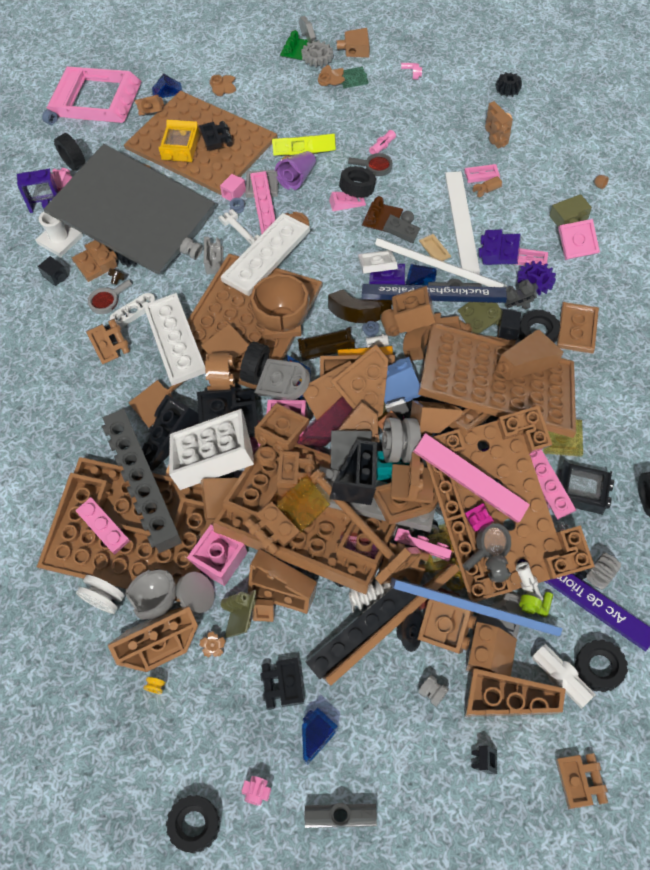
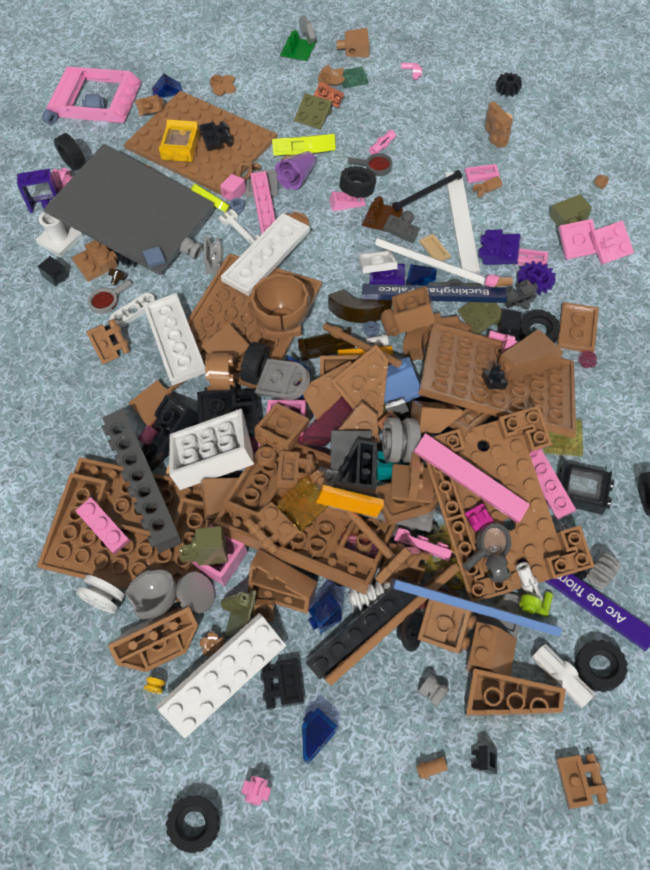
light grey gear [302,40,333,67] -> none
dark grey piece [304,803,377,828] -> none
none -> sand blue head [82,94,104,109]
none -> clear pink hinge [137,425,158,446]
none -> sand blue tile [142,247,165,268]
none -> white plate [156,613,286,738]
none -> olive hinge [180,526,228,566]
none -> neon yellow beam [190,183,230,213]
none -> medium nougat piece [236,160,261,180]
none -> olive hinge [294,93,332,130]
none -> clear blue slope [307,590,342,634]
none -> hips [314,81,344,108]
none -> light orange tile [316,485,384,518]
none -> medium nougat bar [323,323,402,368]
none -> black bar [392,170,462,212]
none -> medium nougat pin [416,756,448,780]
none -> black tile [482,365,508,389]
none -> arm [485,274,513,287]
none -> bright pink plate [488,330,518,353]
none -> clear pink plate [578,351,597,369]
none -> bright pink hinge [590,221,634,265]

